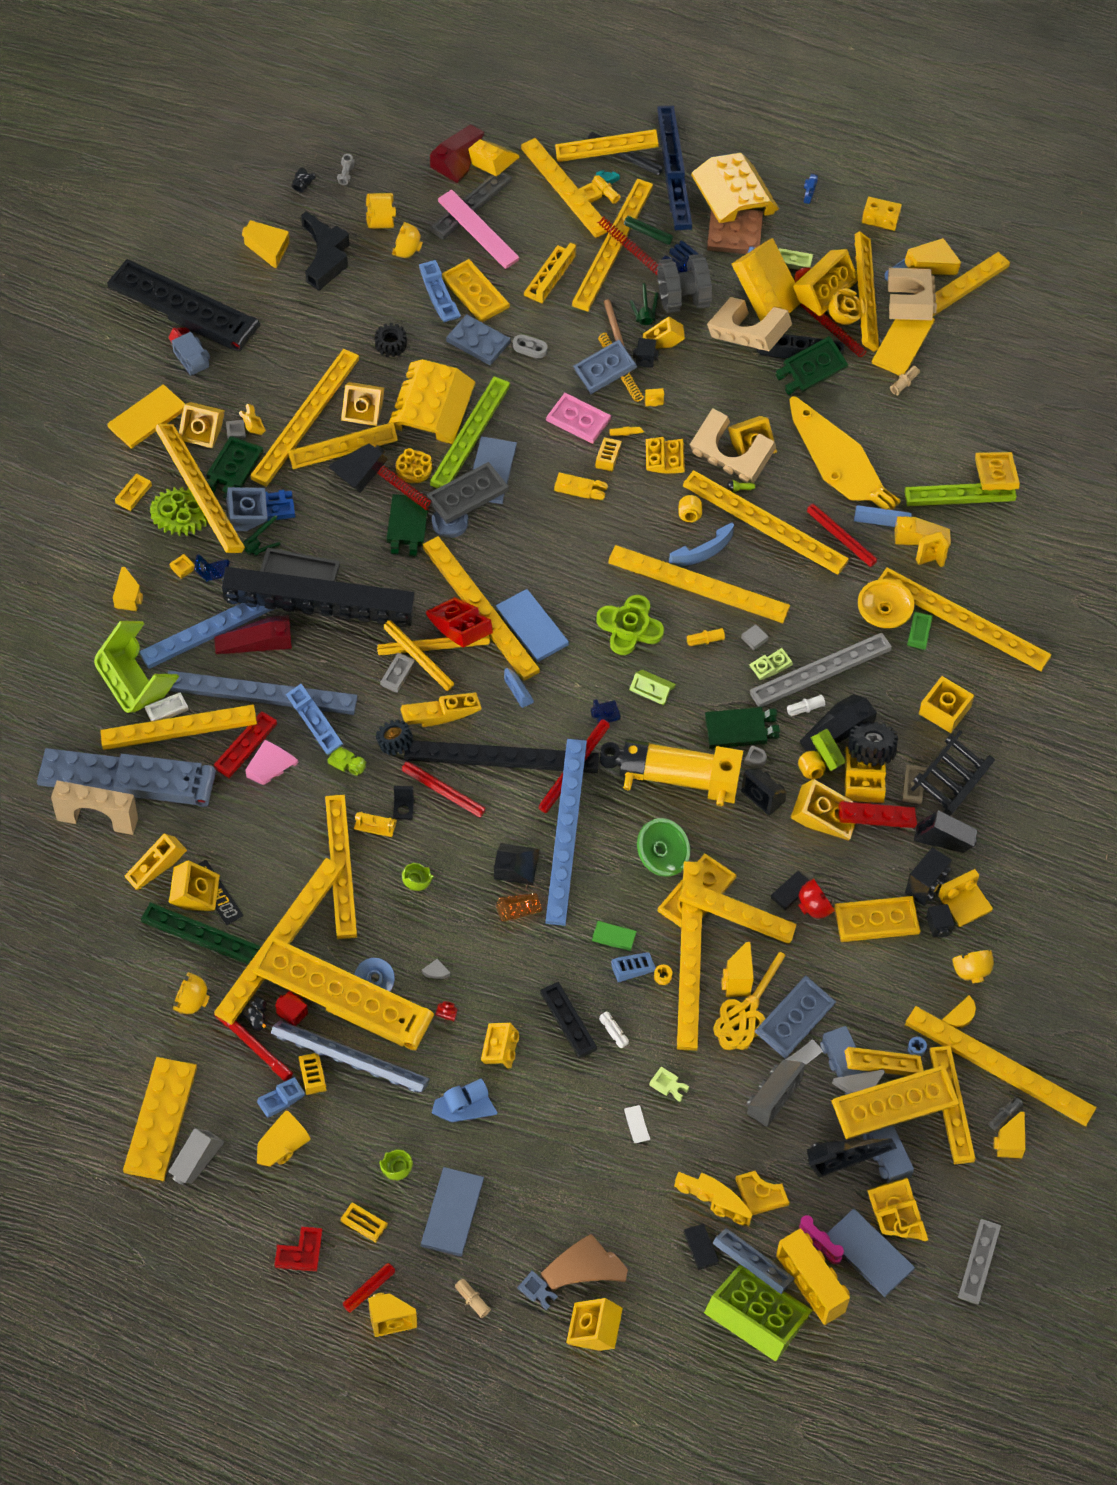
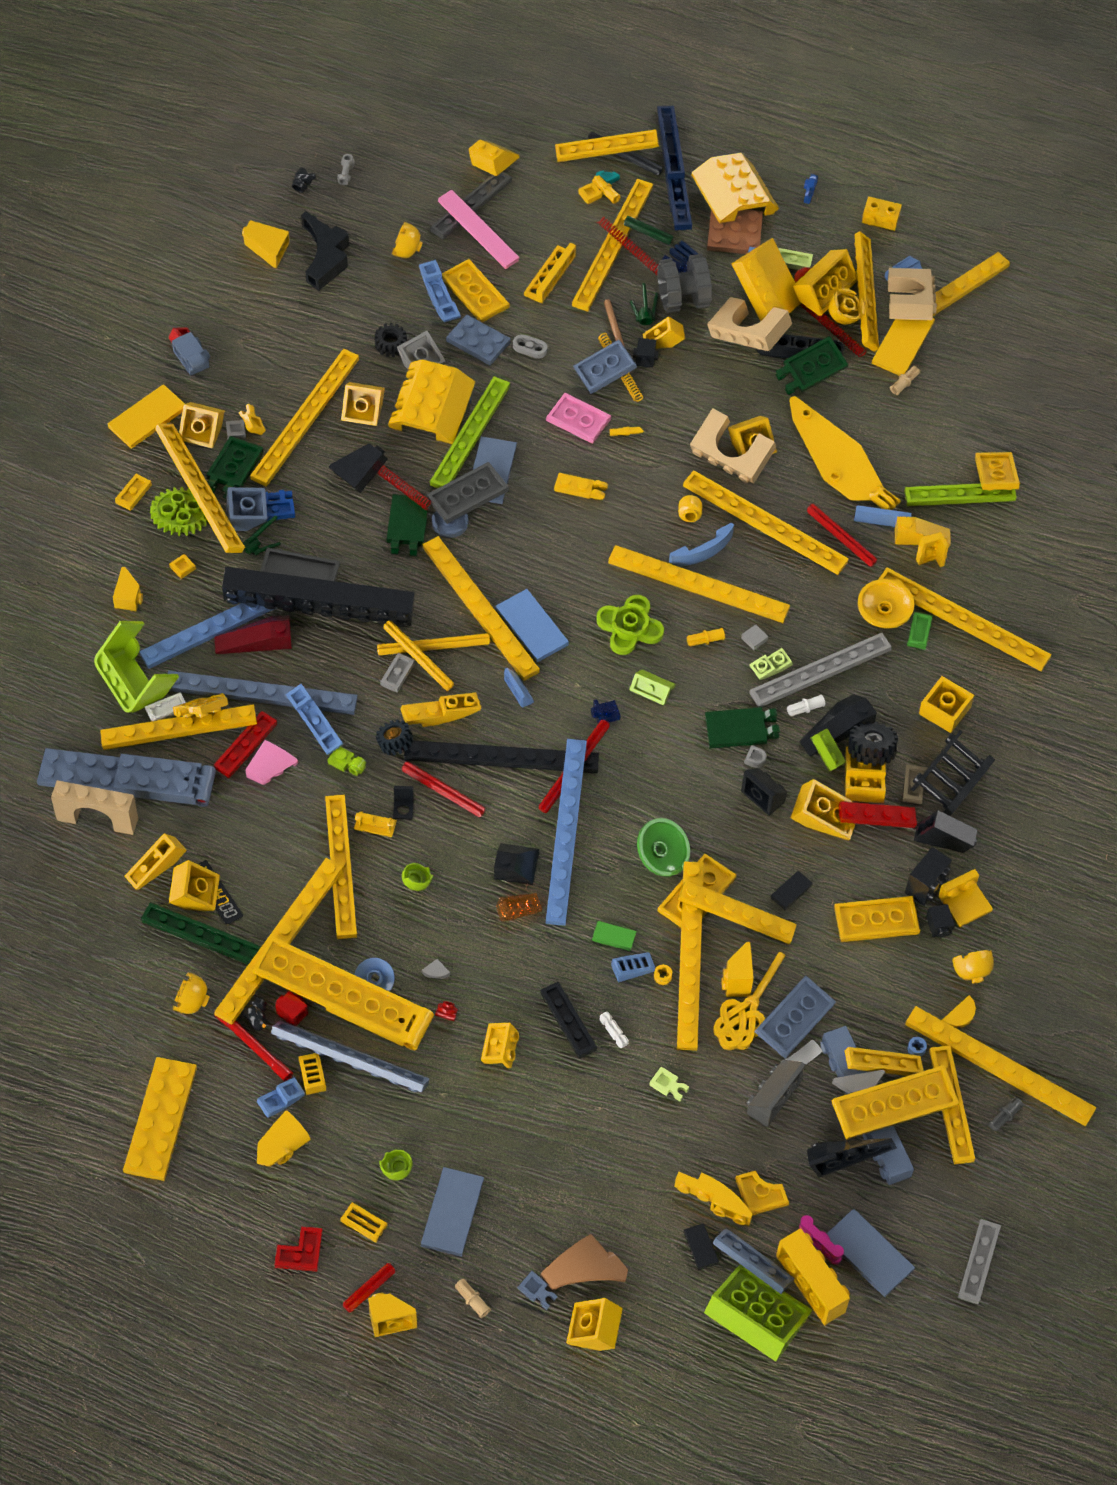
black hinge [107,259,260,351] -> none
light grey slope [168,1128,225,1185] -> none
clear blue bracket [194,554,230,582] -> none
yellow plate [288,422,398,469] -> none
yellow brick [366,193,396,229] -> none
yellow tile [396,448,432,483] -> none
red slope [425,597,493,648] -> none
dark red wedge [430,124,484,183] -> none
medium blue panel [432,1079,497,1122] -> none
yellow plate [521,138,610,238] -> none
yellow slope [595,437,622,472] -> none
yellow piece [600,739,743,806] -> none
white sticker [624,1105,650,1143] -> none
yellow plate [644,388,664,406] -> none
yellow slope [646,437,685,473] -> none
lime piece [727,480,755,493] -> none
yellow head [798,751,826,779] -> none
red cylinder [798,879,835,919] -> none
yellow slope [867,1177,928,1241] -> none
yellow slope [905,238,961,275] -> none
yellow slope [993,1112,1025,1159] -> none
none -> yellow plate [173,693,228,717]
none -> light grey slope [397,331,445,369]

